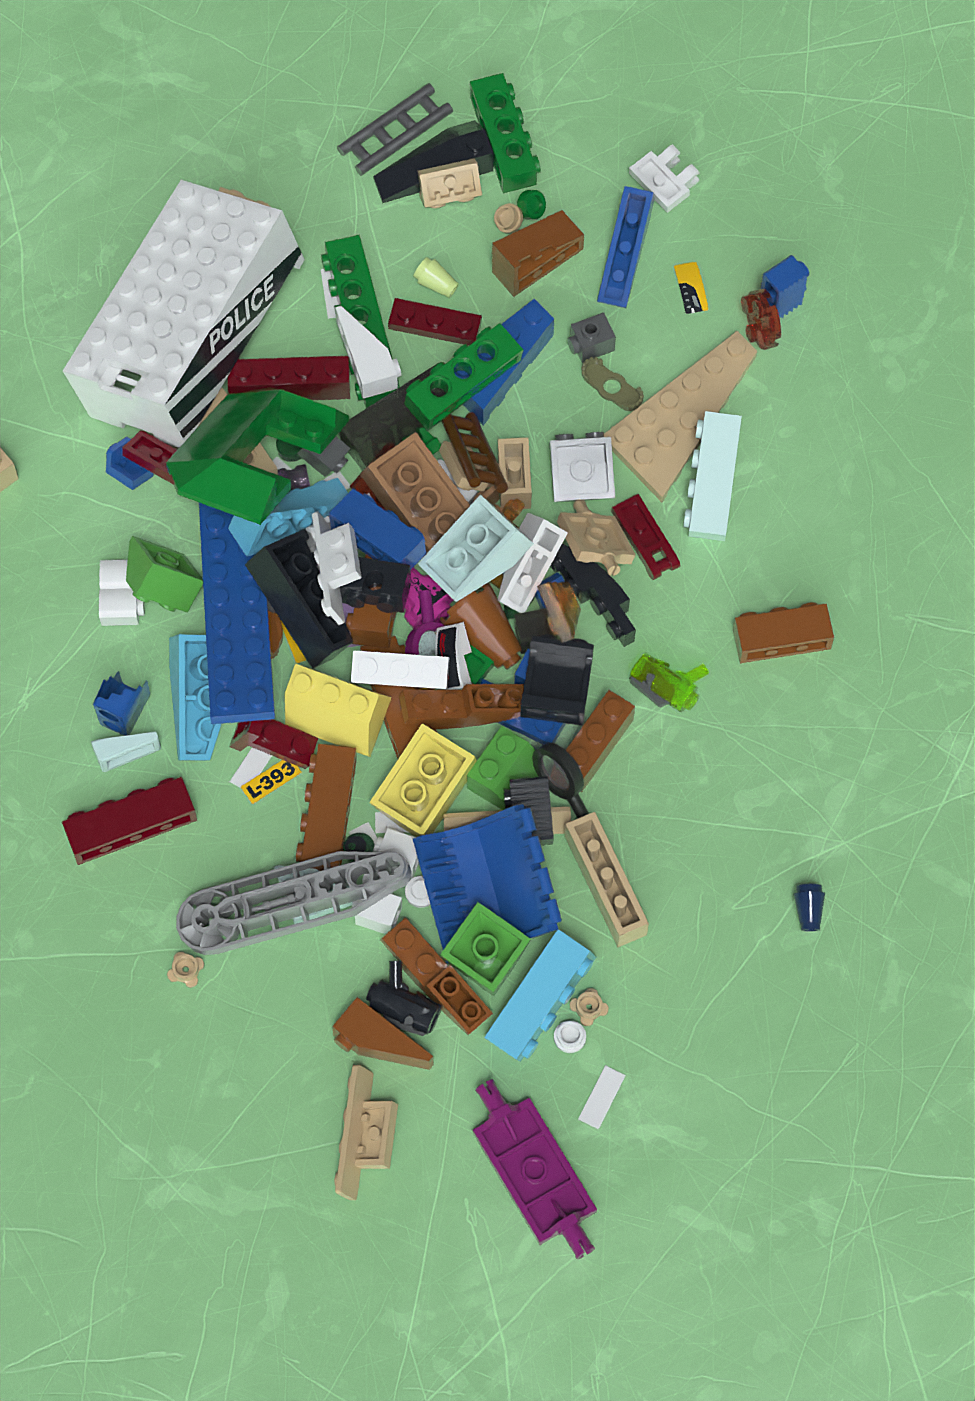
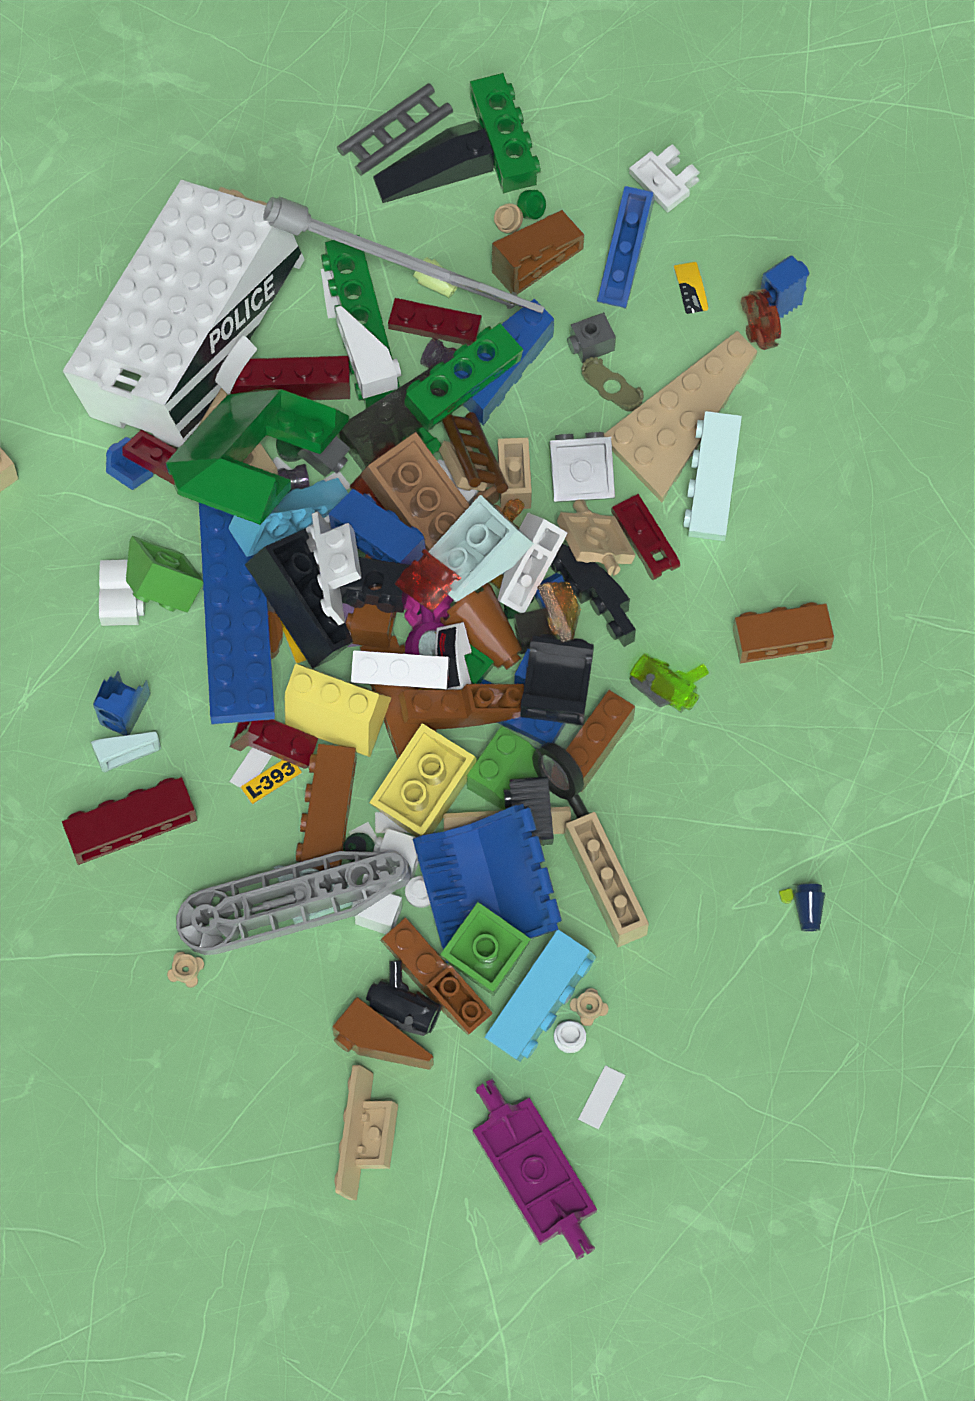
medium azure wedge [169,634,221,761] -> none
tan bracket [418,158,482,208] -> none
none -> white sticker [215,335,257,394]
none -> light grey flag [263,197,544,313]
none -> clear red plate [395,549,462,613]
none -> clear purple wheel [420,338,457,368]
none -> lime piece [779,888,794,904]

